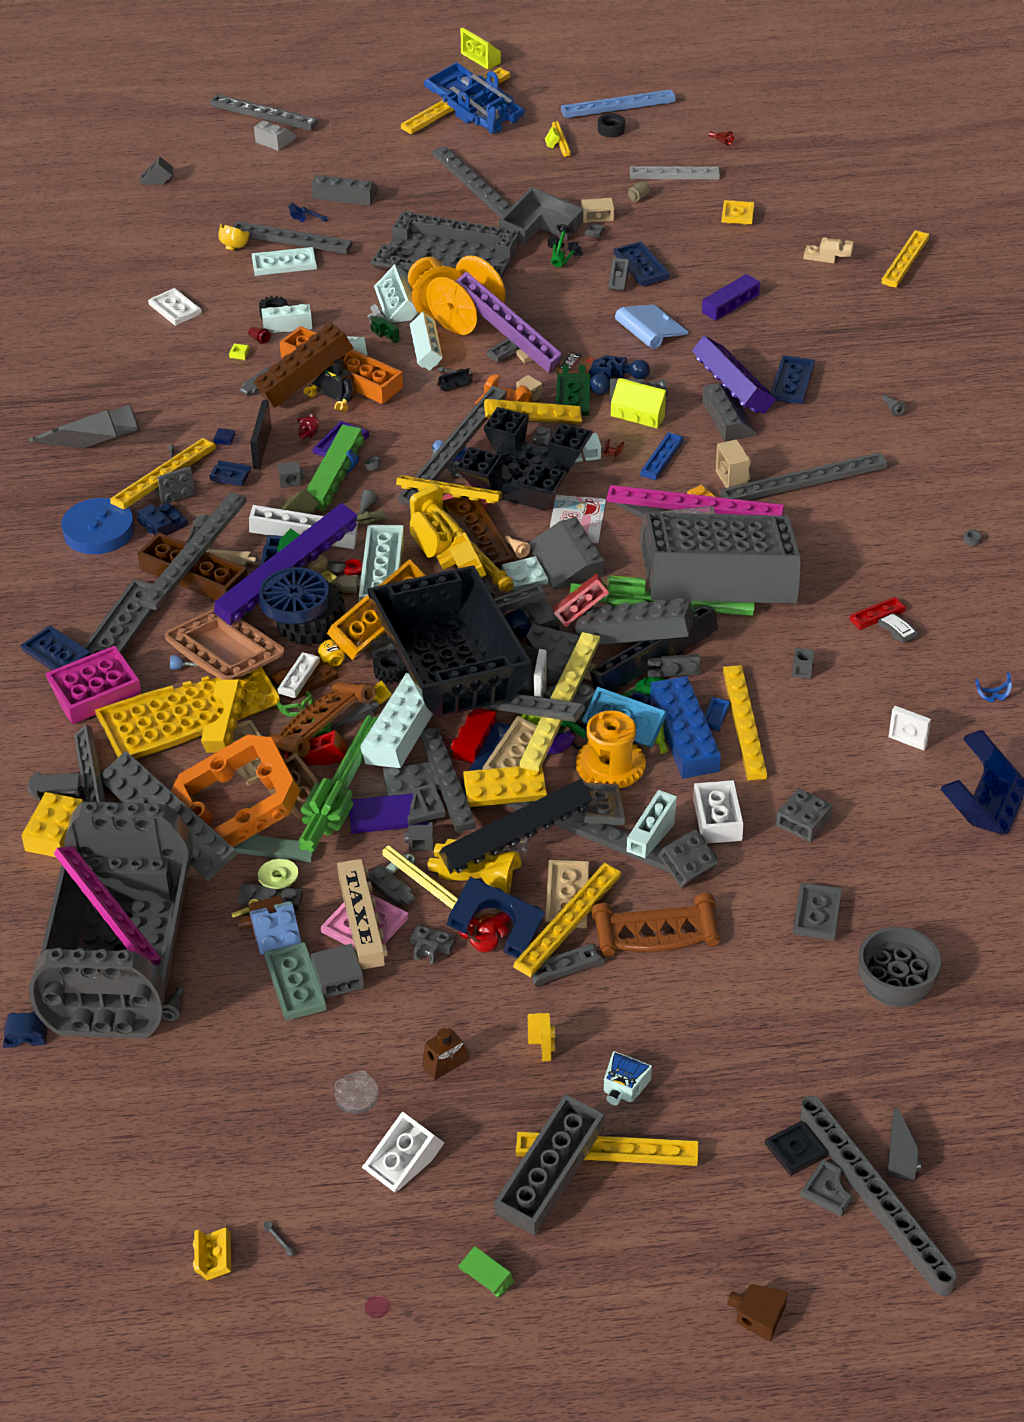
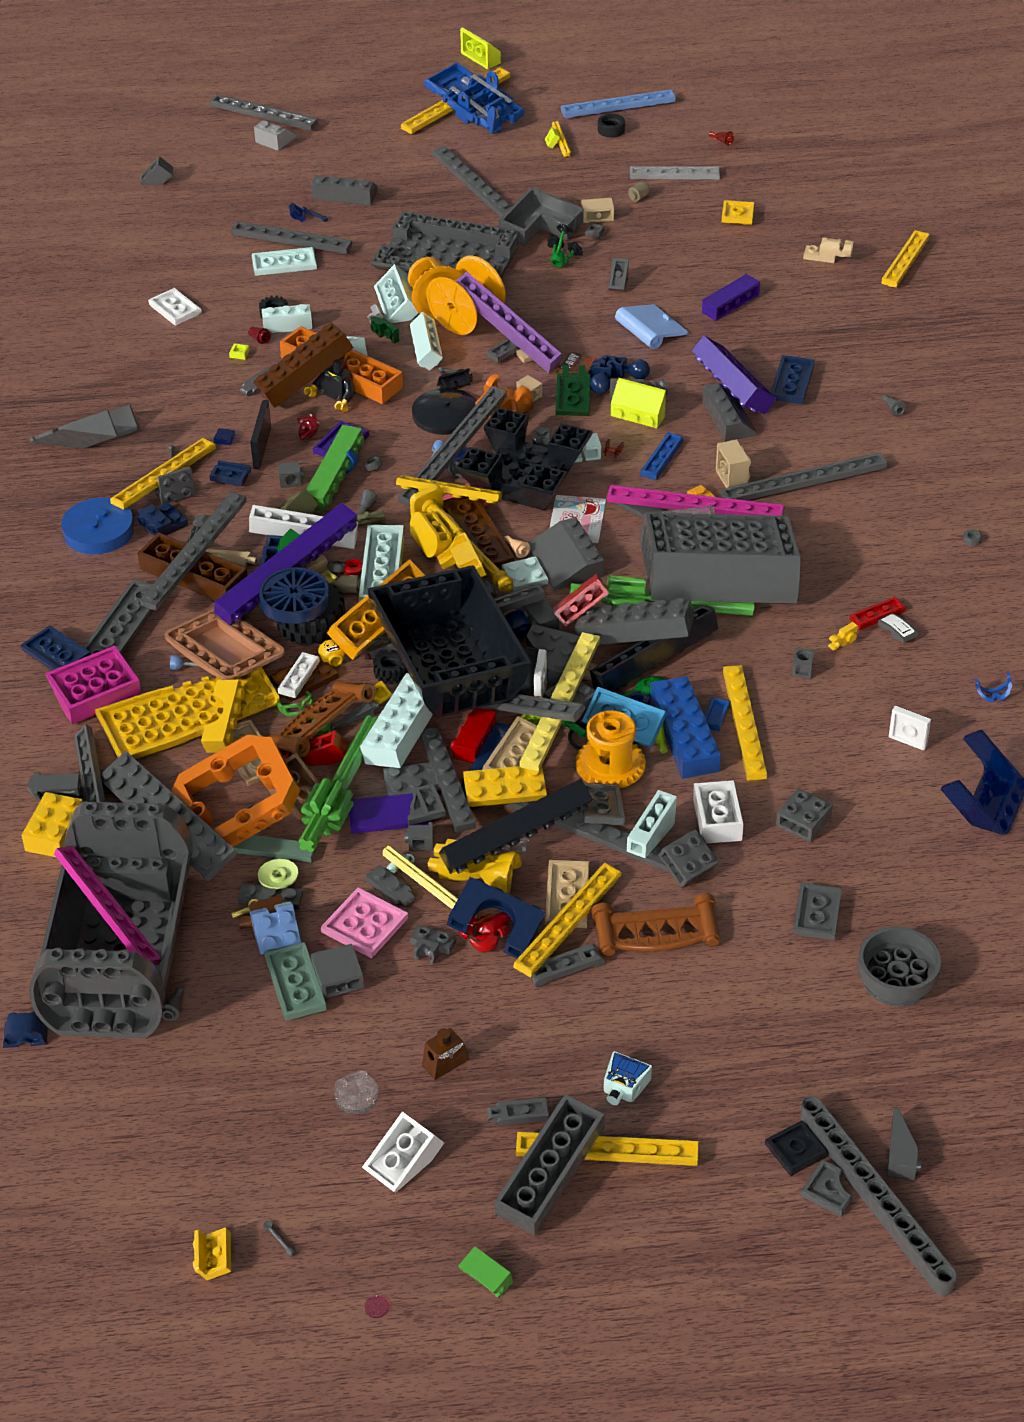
yellow cylinder [218,224,250,251] -> none
tan brick [337,859,388,970] -> none
yellow plate [484,399,582,424] -> none
yellow bracket [528,1013,555,1061] -> none
dark purple plant [546,730,575,757] -> none
dark blue plate [613,241,670,286] -> none
dark grey hinge [648,654,700,677] -> none
reddish brown torso [727,1284,788,1342] -> none
none -> black dish [412,388,476,435]
none -> dark grey hinge [487,1097,549,1126]
none -> yellow plate [828,622,858,650]

